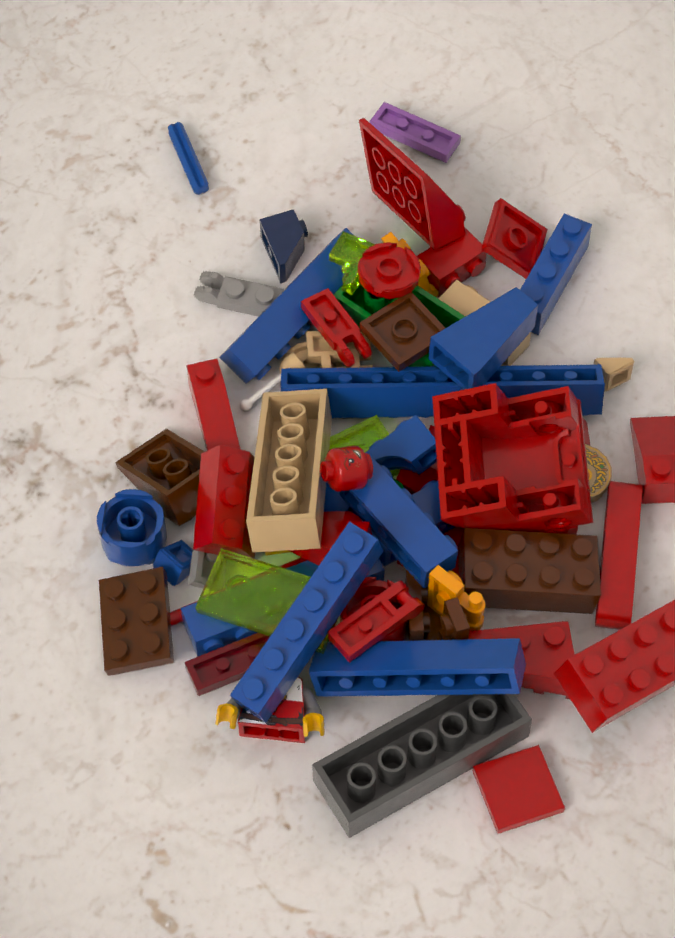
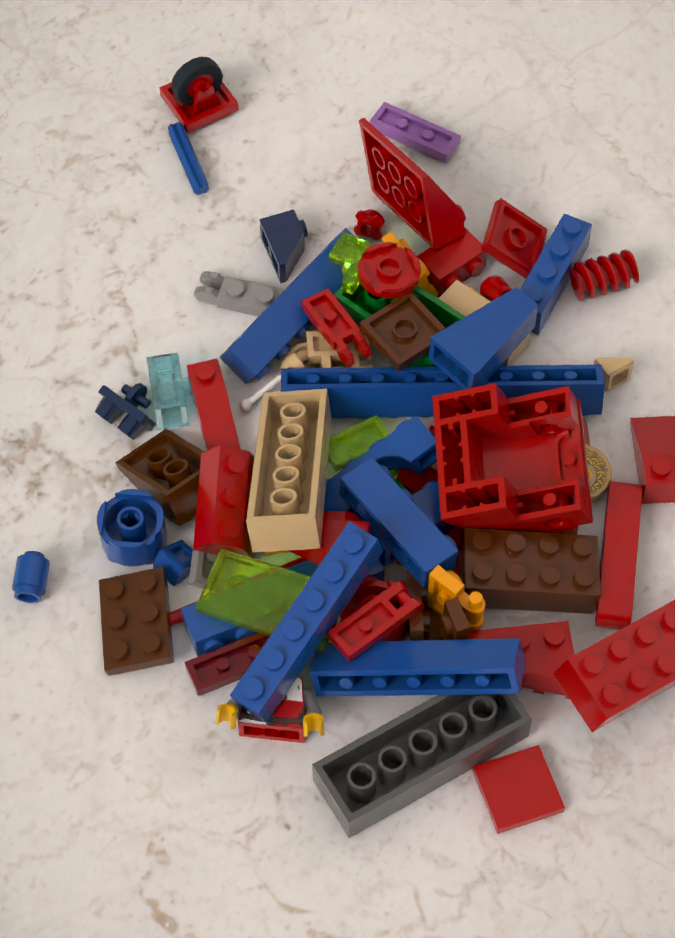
red head [320,446,373,492] -> none
none -> blue brick [12,551,50,603]
none -> dark blue hips [95,383,156,440]
none -> clear light blue brick [146,353,191,430]
none -> plate [159,57,239,133]
none -> red plate [354,209,385,241]
none -> red cone [480,275,512,301]
none -> red piece [570,249,639,302]

